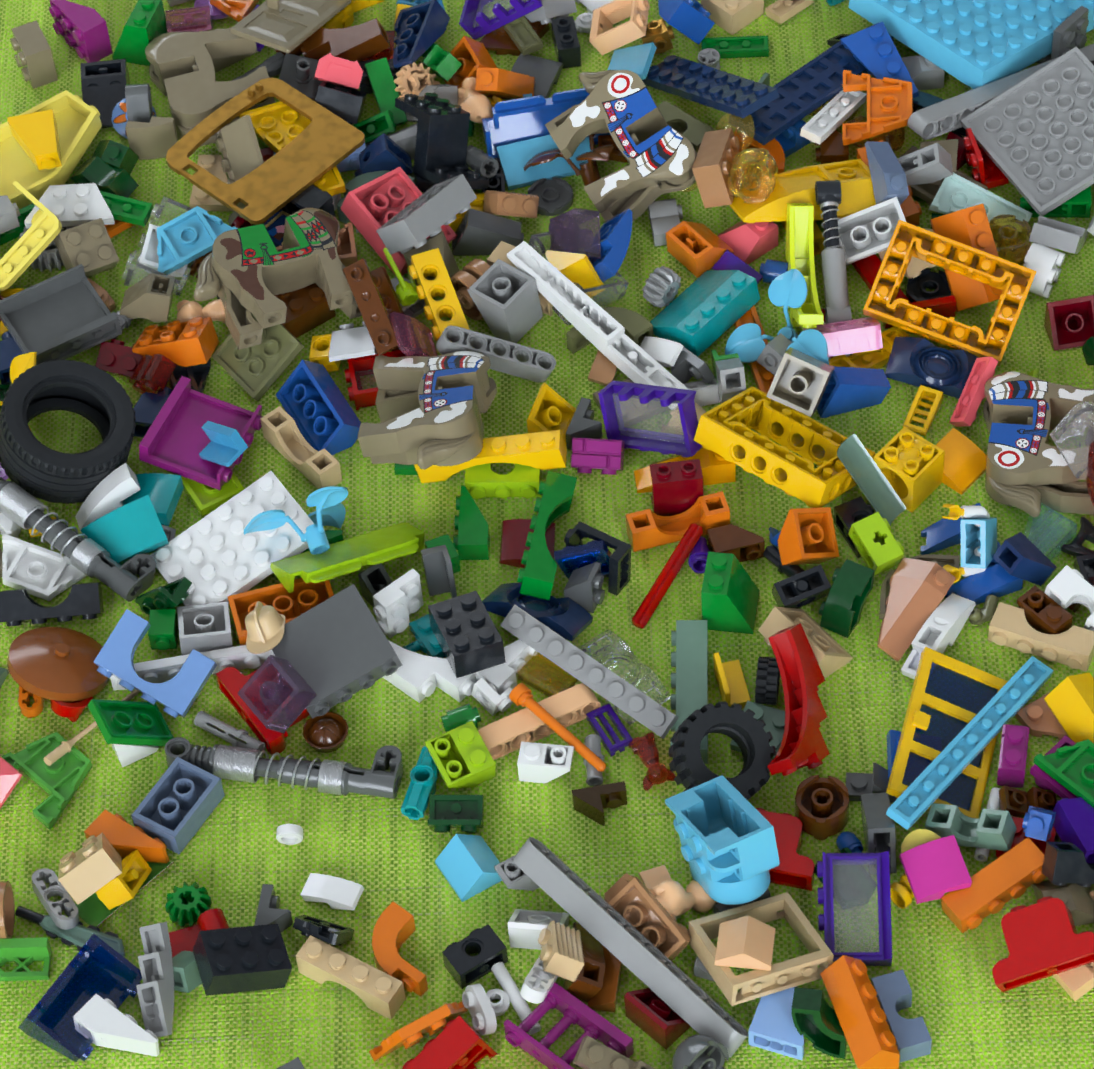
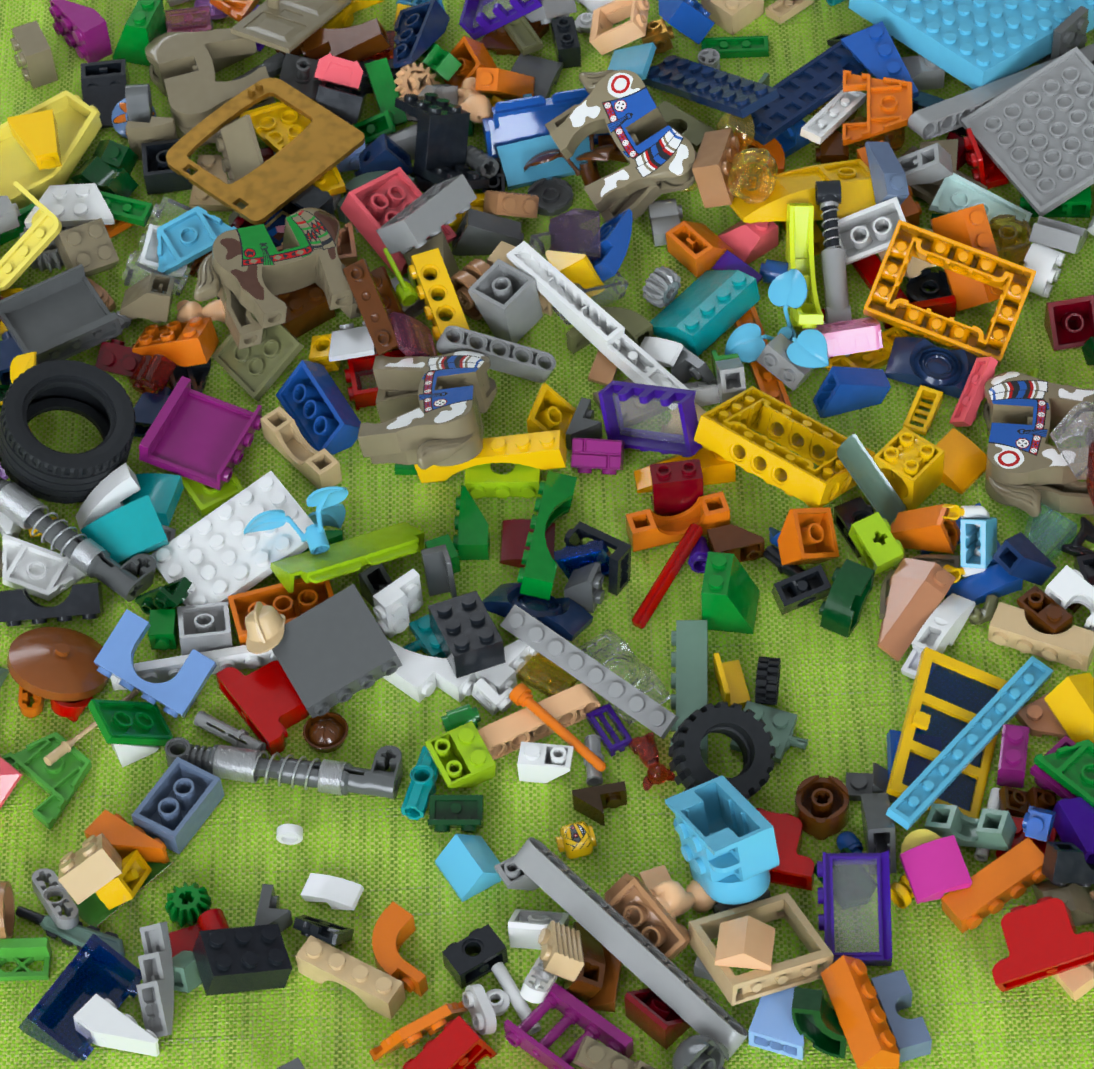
dark azure panel [199,421,248,467] -> none
clear purple brick [237,655,317,733] -> none
tan slope [758,606,853,678] -> none
dark tan brick [766,347,835,417] -> none
red arch [768,623,830,776] -> none
none -> black brick [141,138,193,195]
none -> yellow head [555,821,597,859]
none -> orange slope [890,504,961,554]

